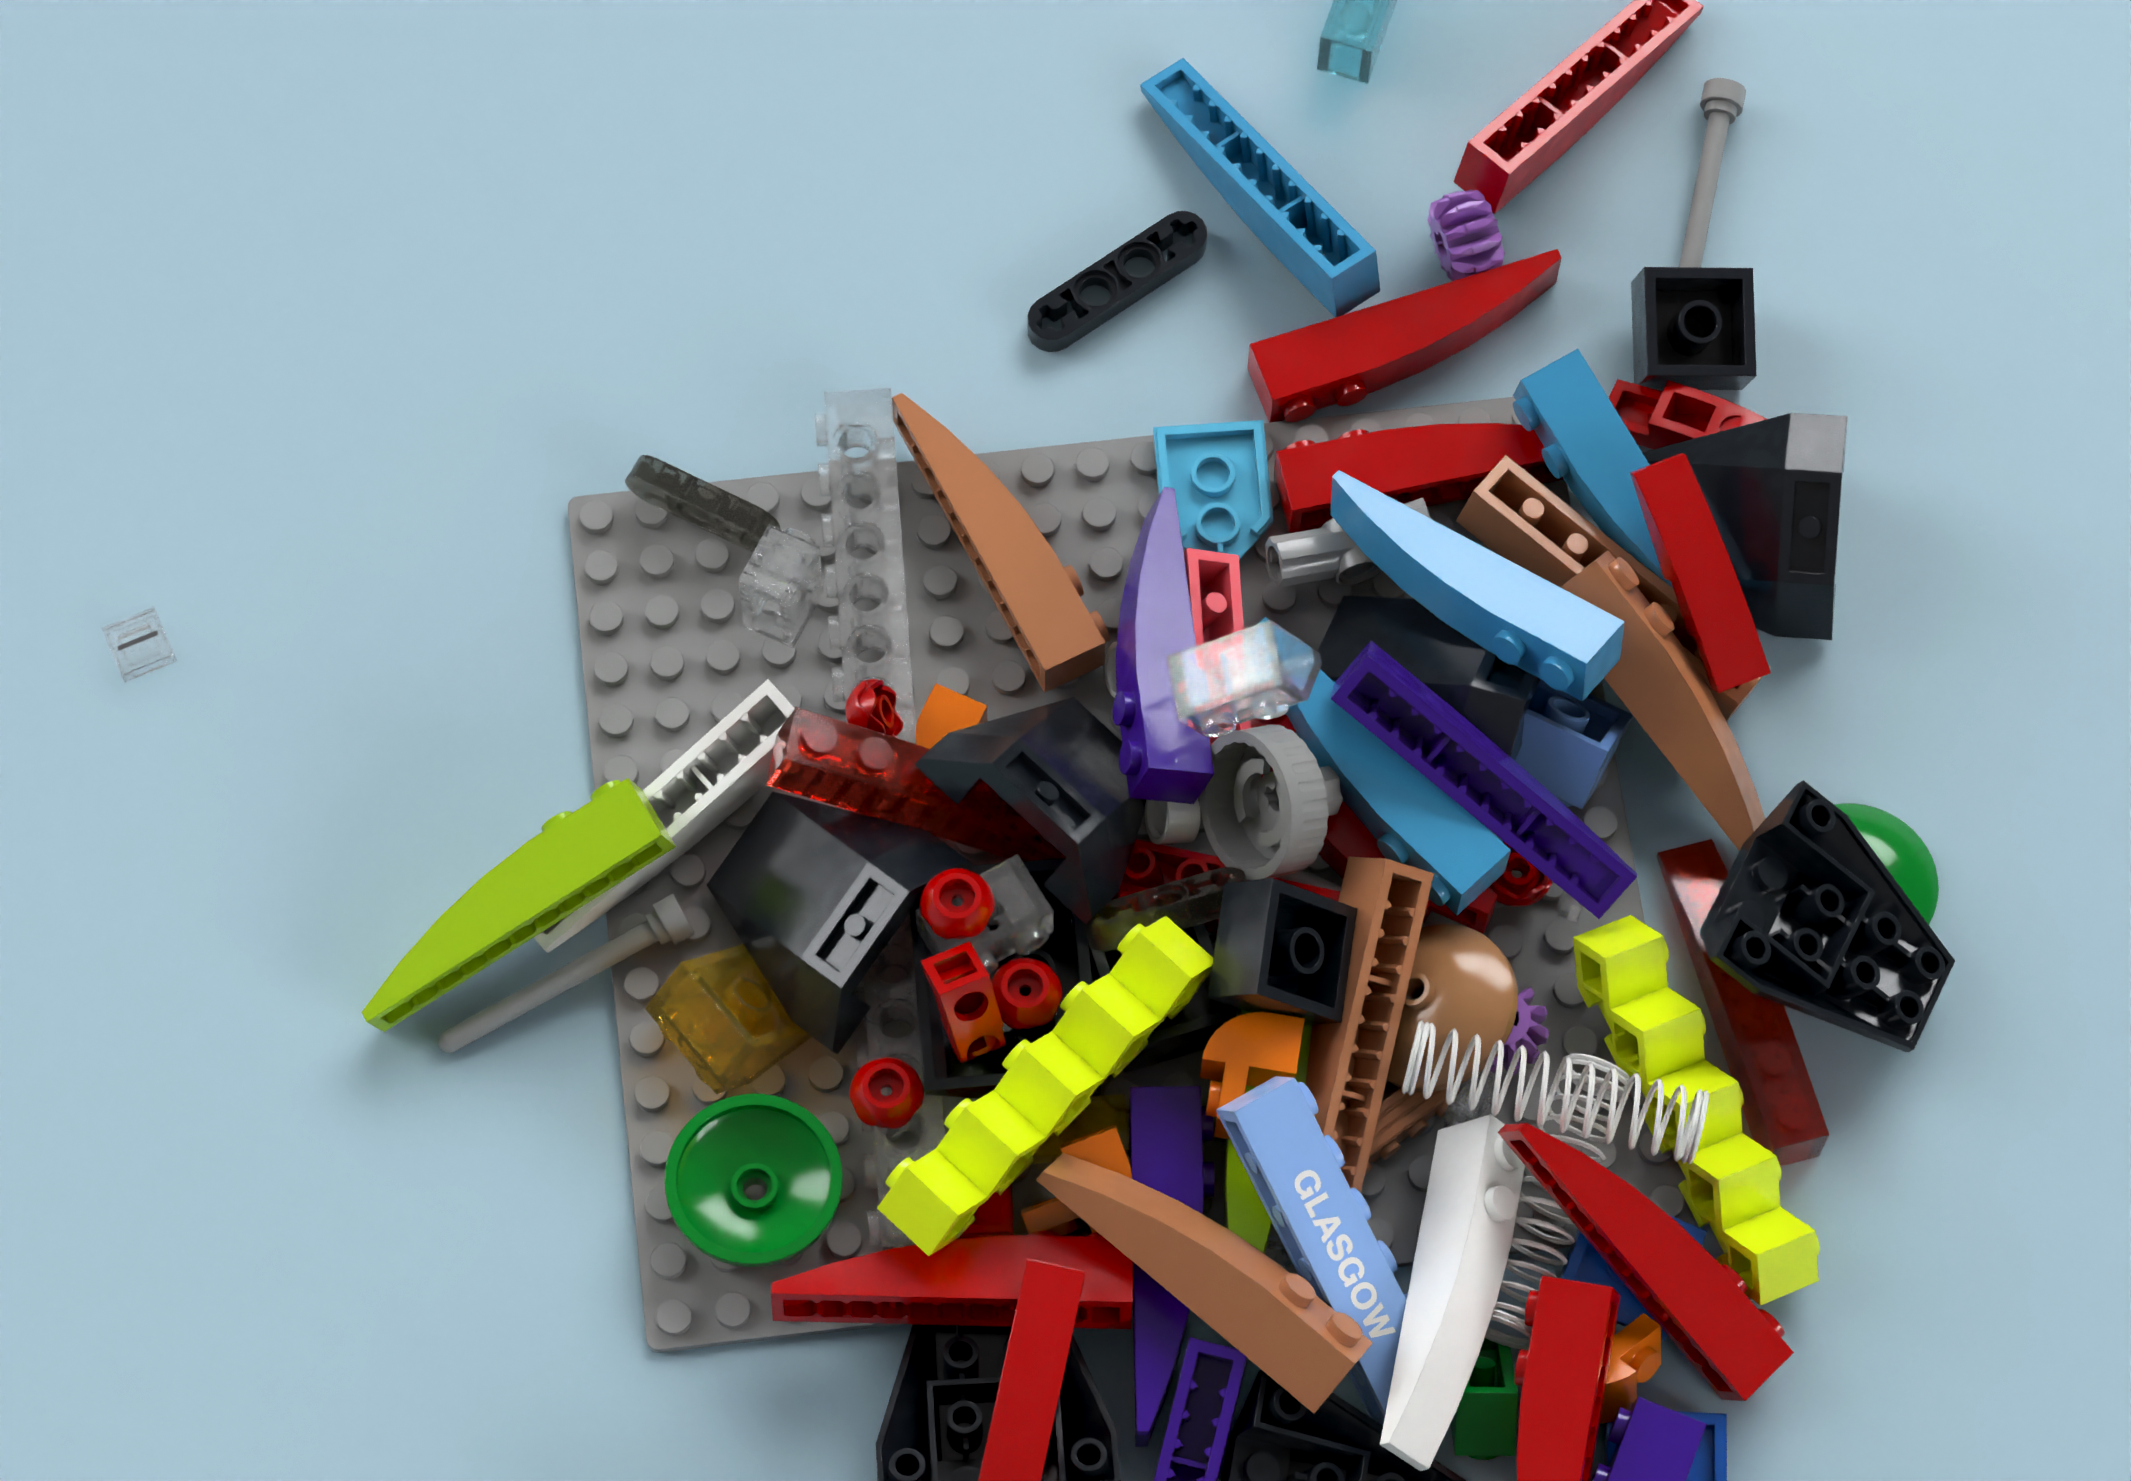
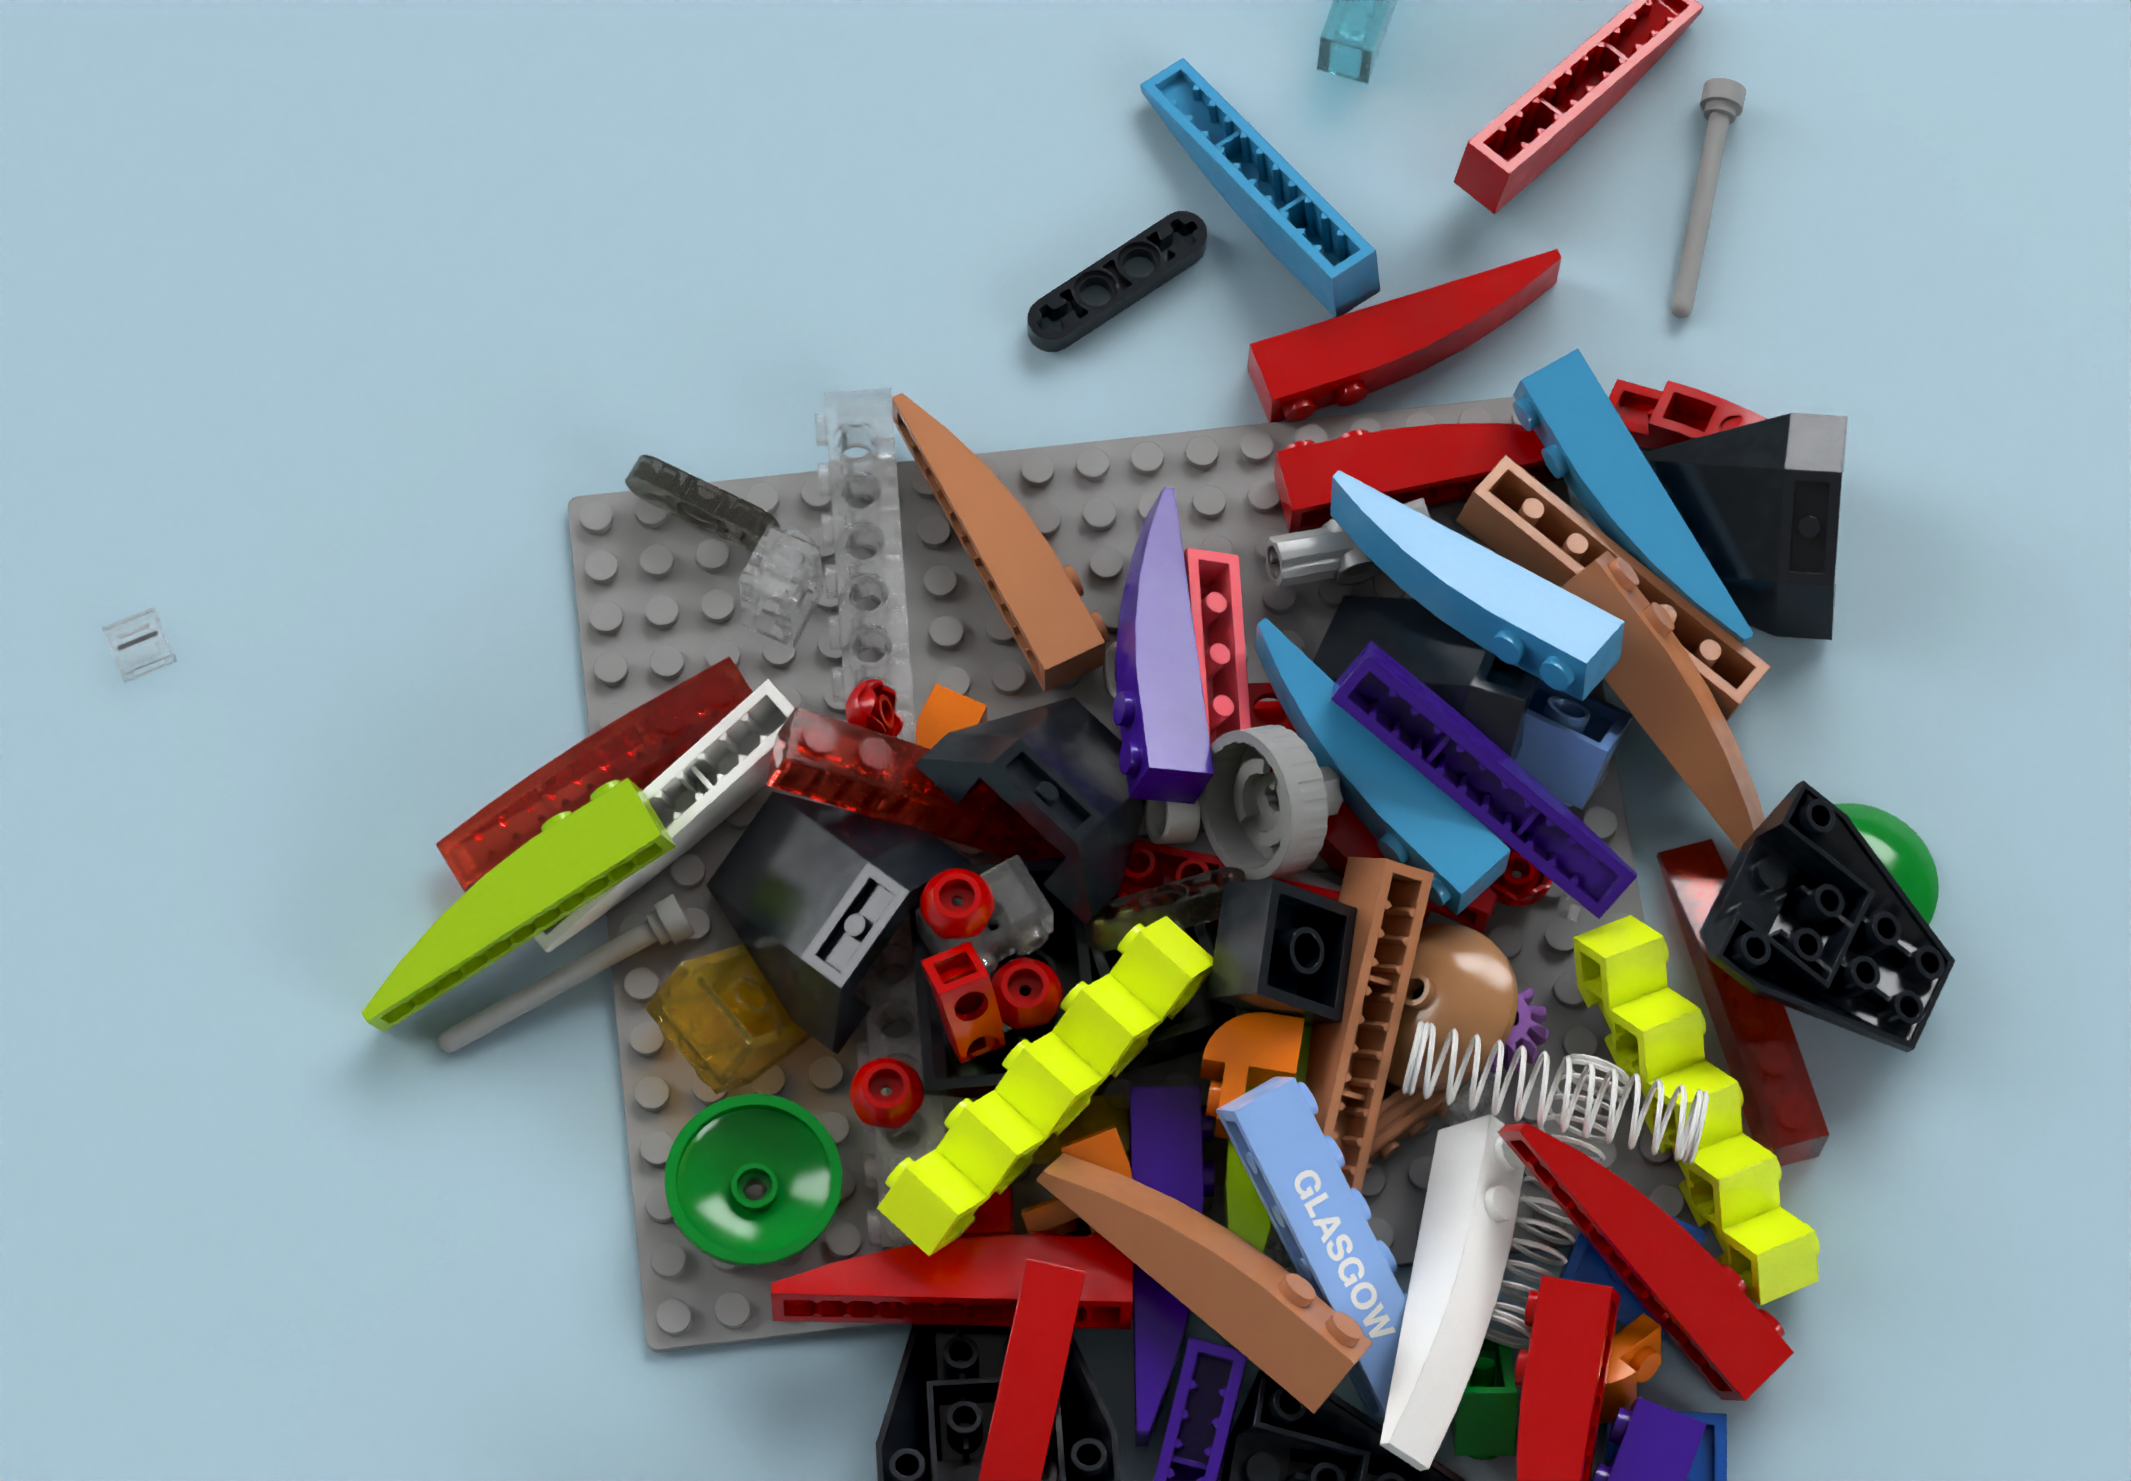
medium azure tile [1153,420,1273,560] -> none
clear slope [1167,620,1322,737] -> none
medium lavender gear [1427,190,1505,281] -> none
red slope [1630,453,1771,693] -> none
black brick [1631,267,1757,390] -> none
none -> clear red slope [436,656,753,893]

